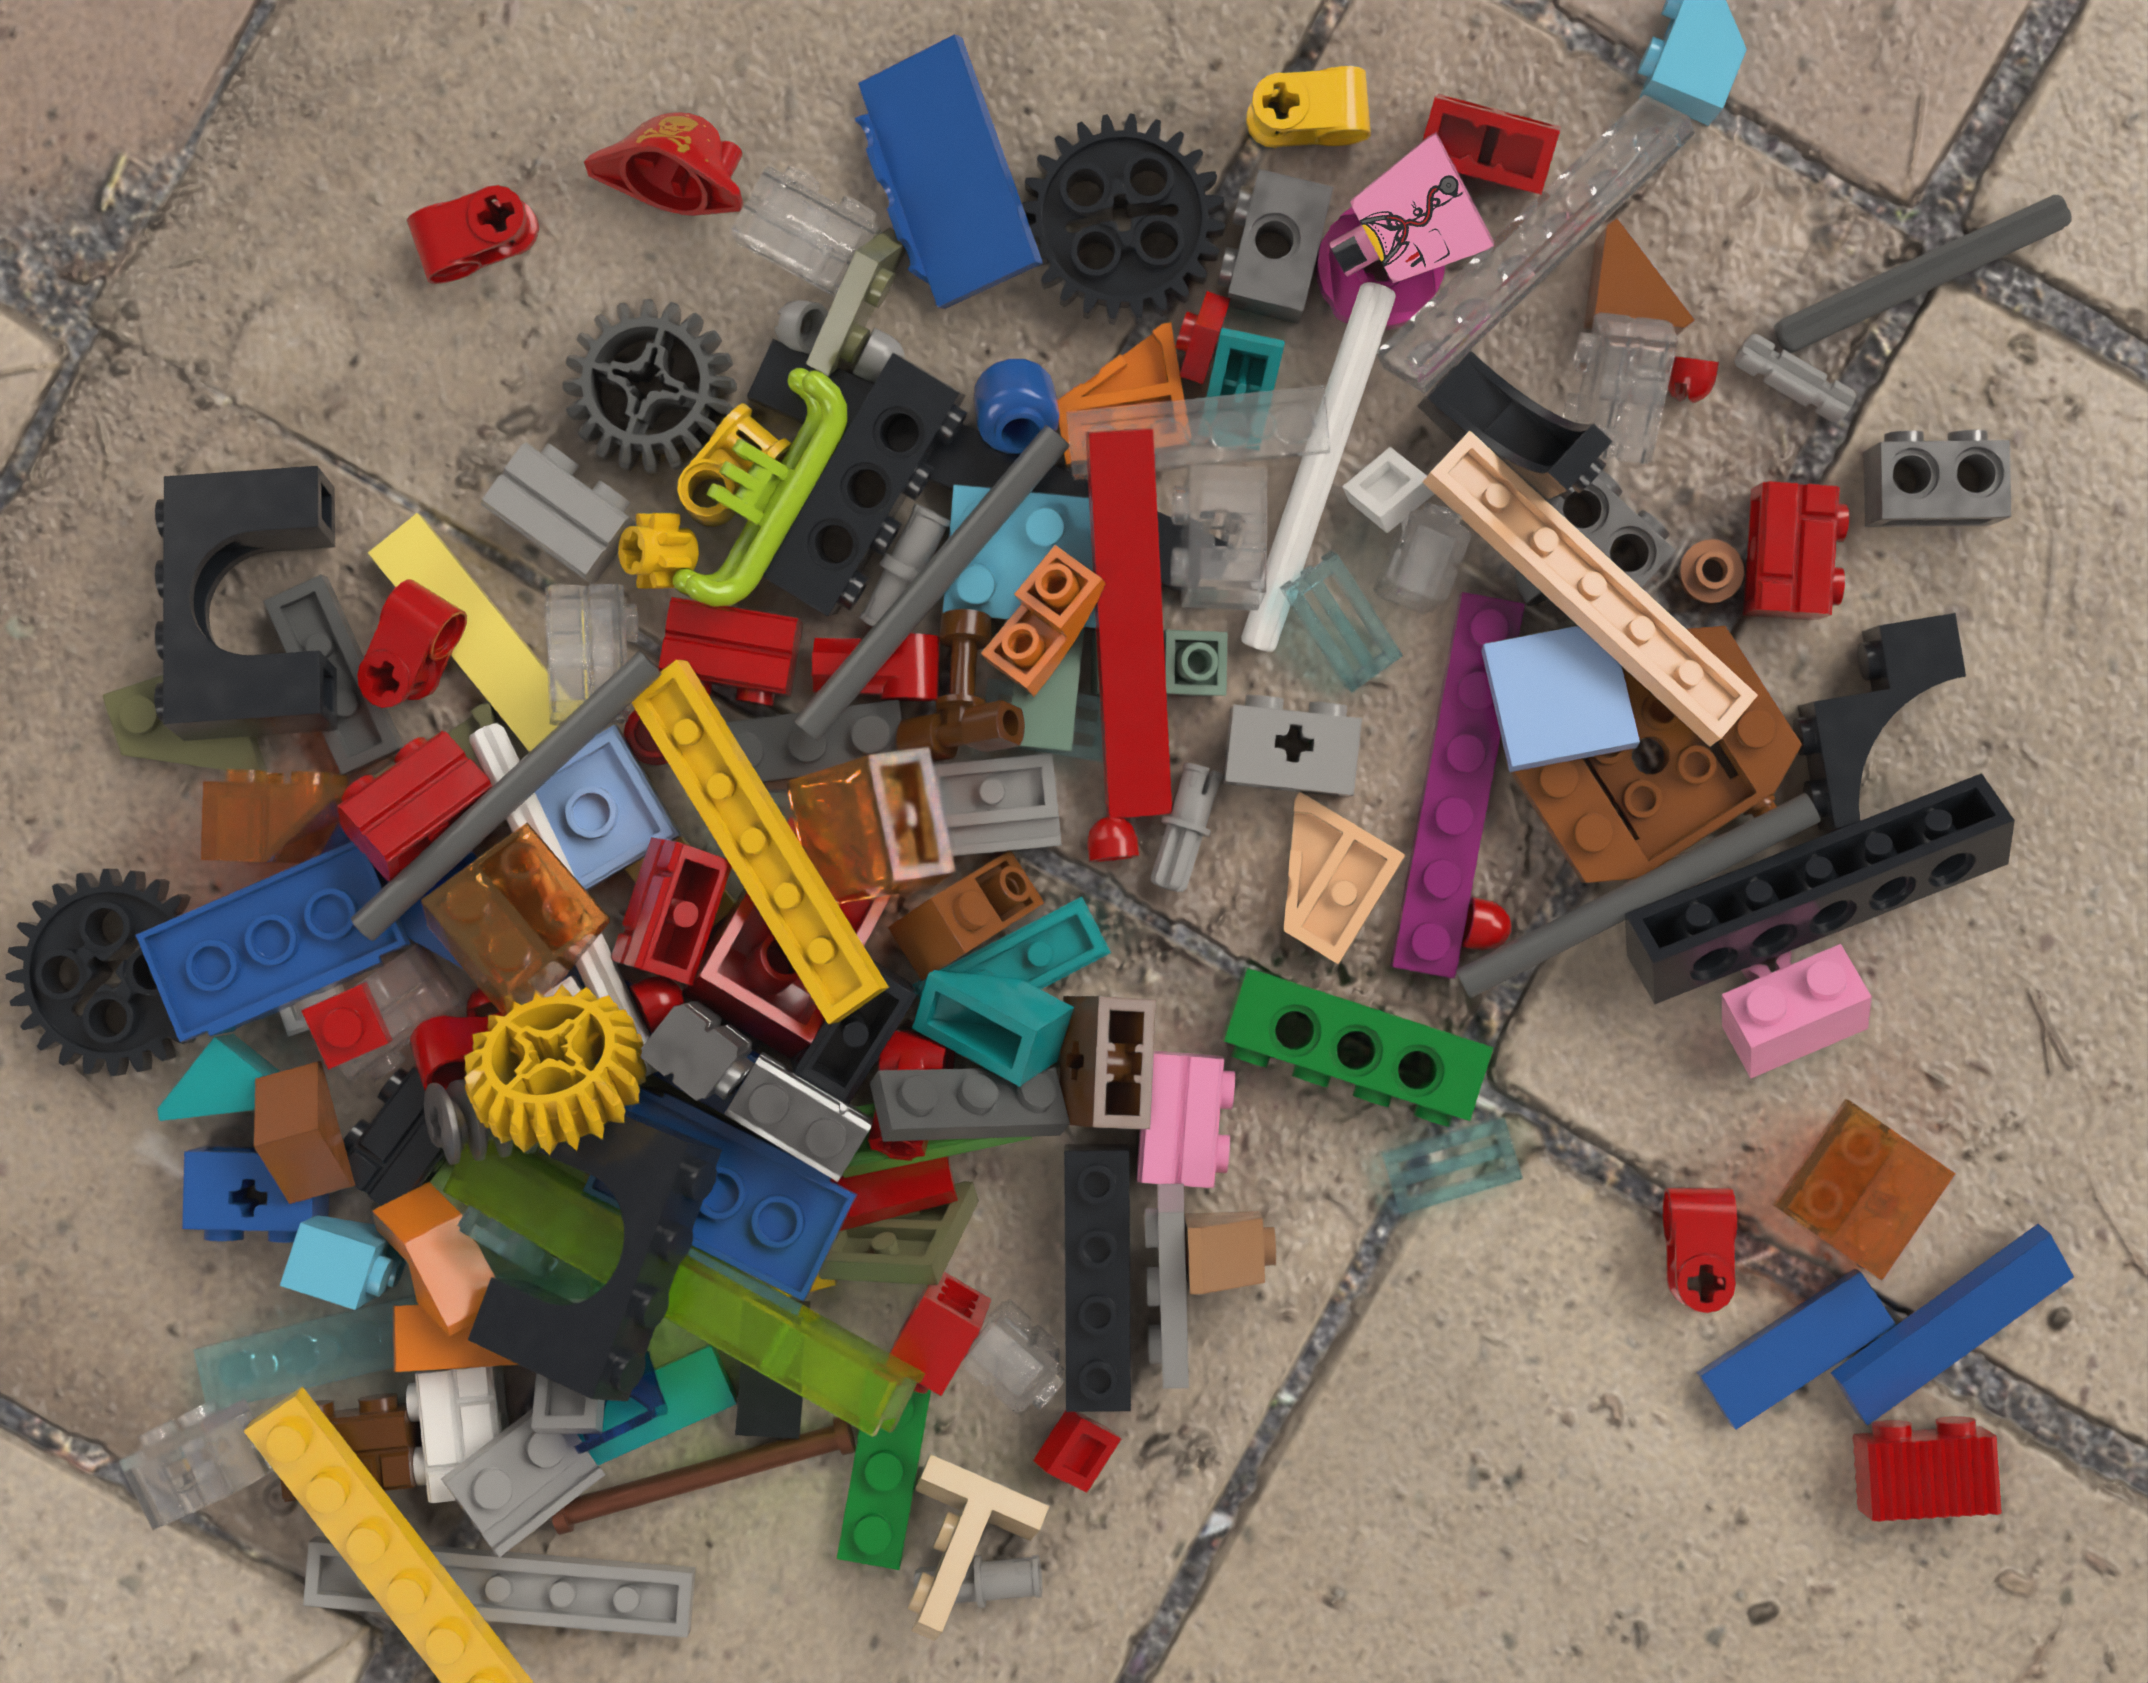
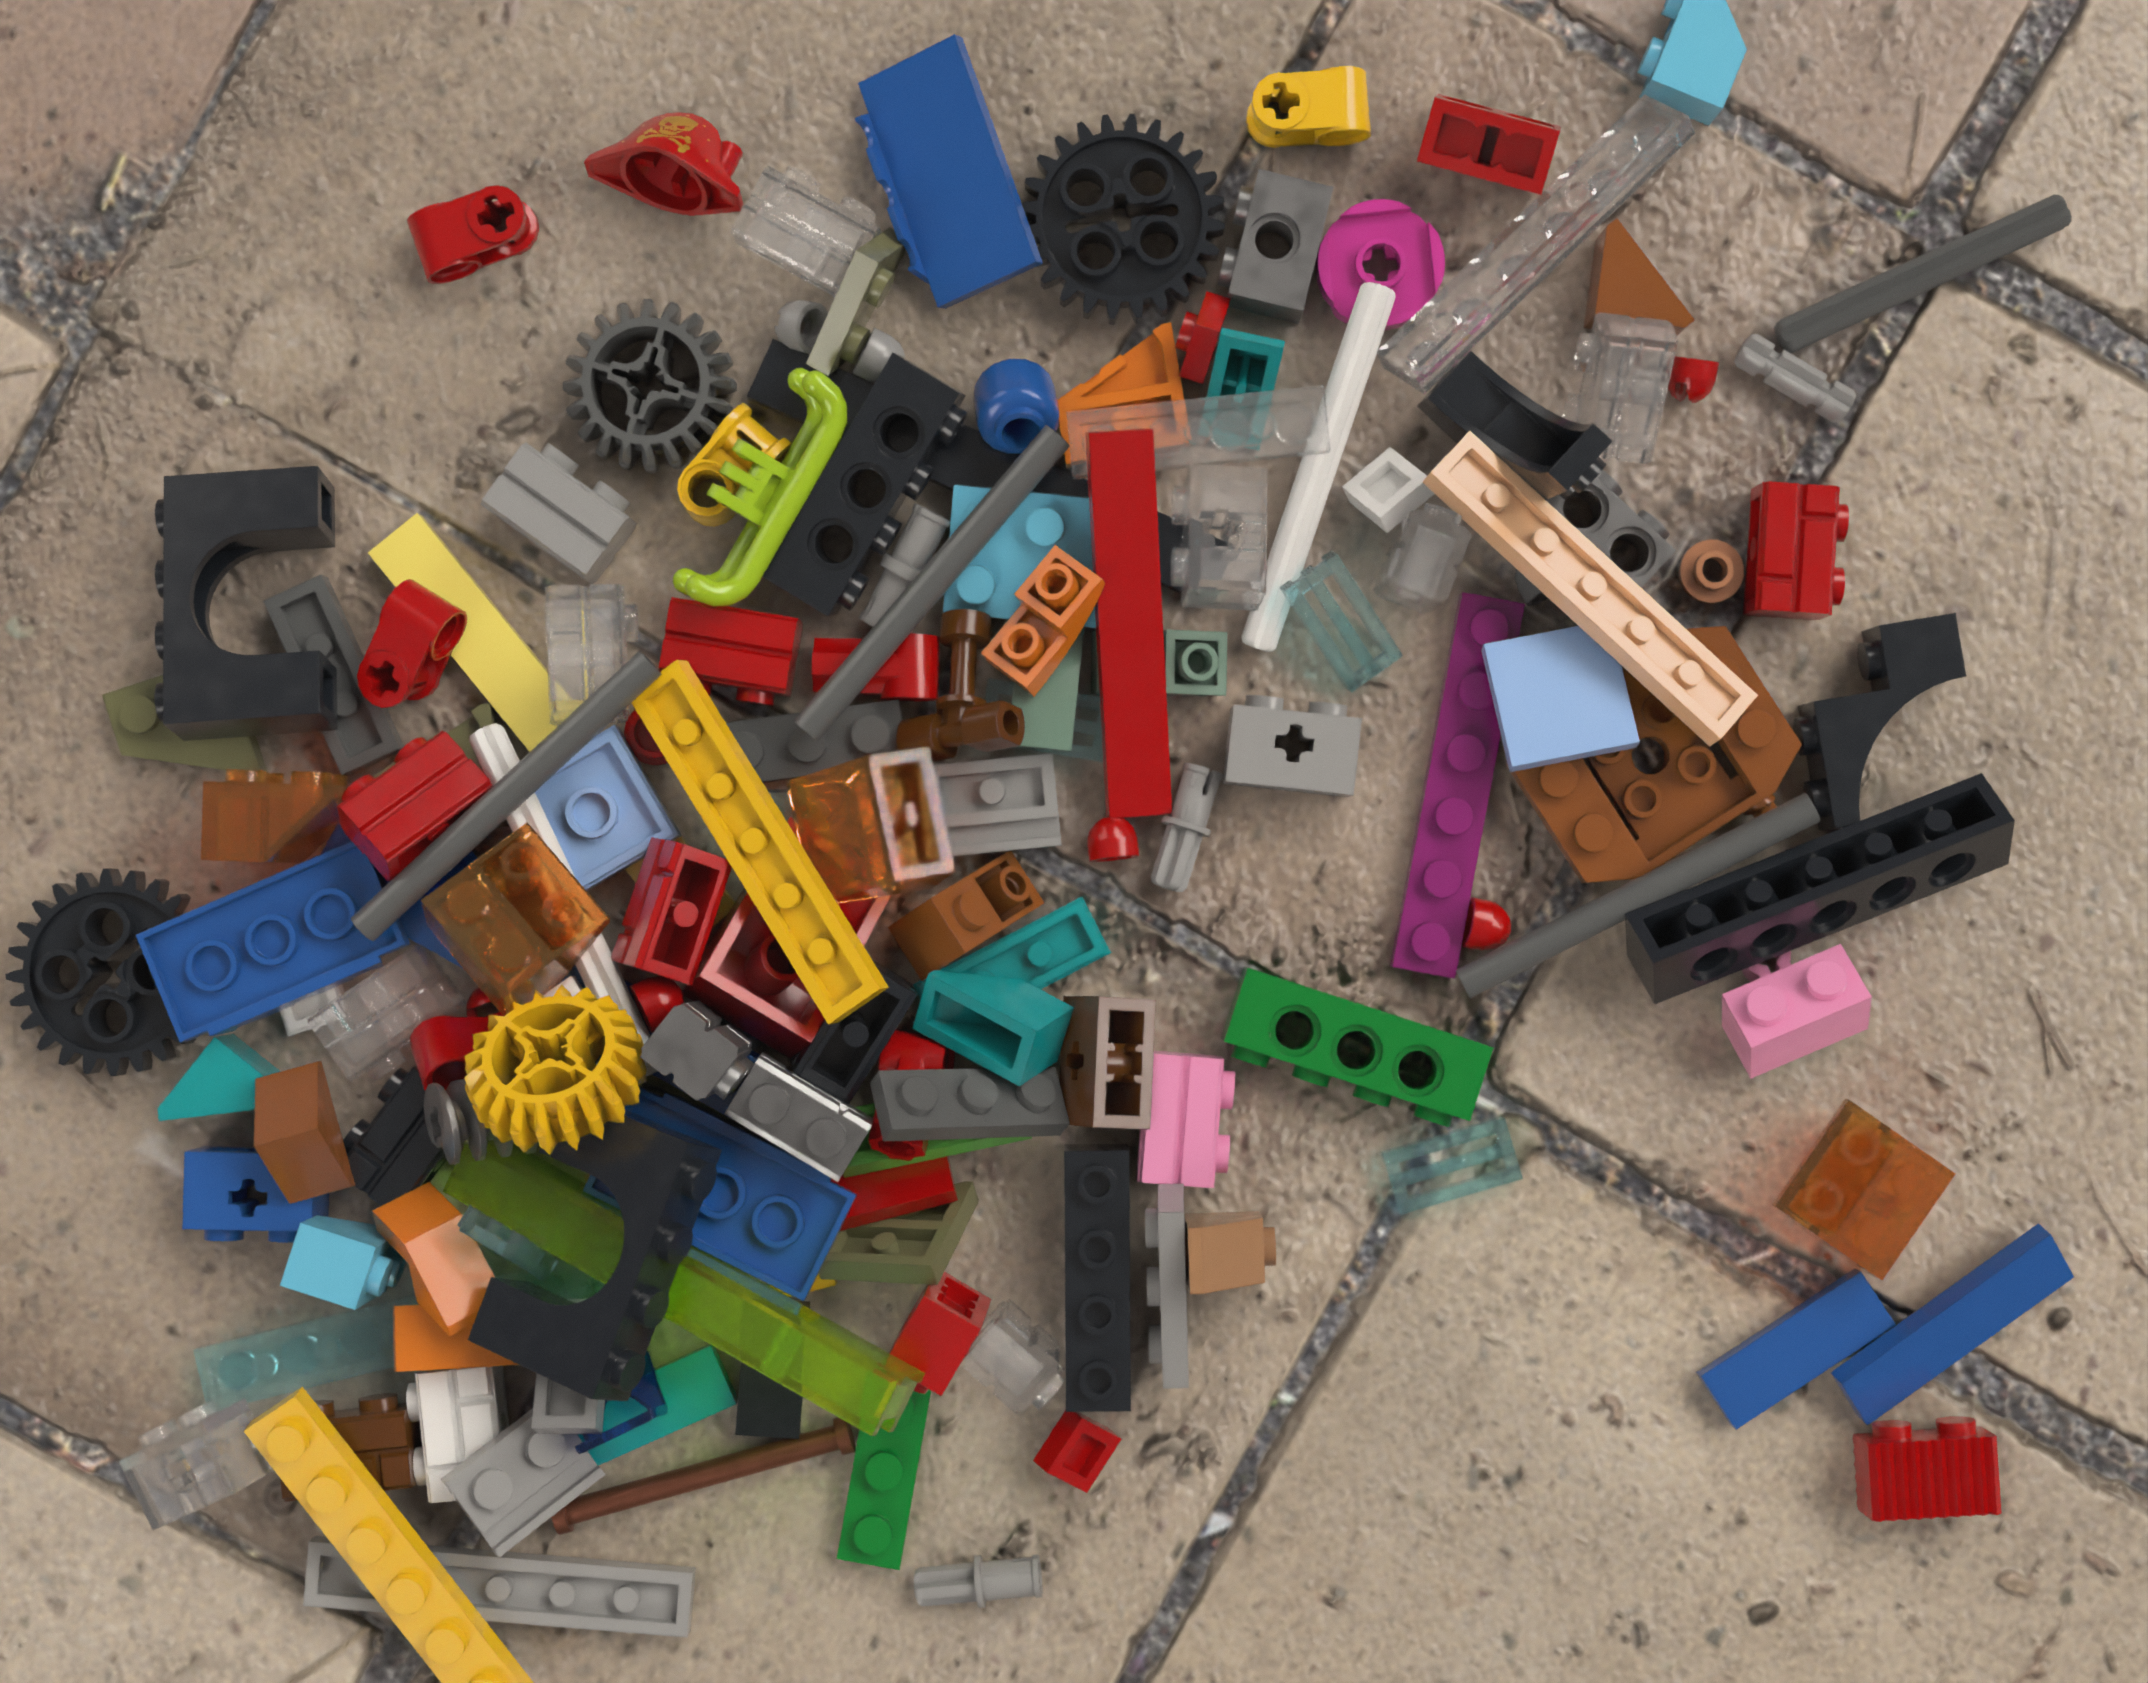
red plate [301,982,393,1070] -> none
yellow gear [618,512,699,589] -> none
tan bracket [907,1455,1049,1641] -> none
light nougat wing [1283,792,1405,965] -> none
bright pink torso [1329,132,1494,283] -> none
red piece [1662,1188,1737,1313] -> none
flat silver brick [1863,430,2011,527] -> none

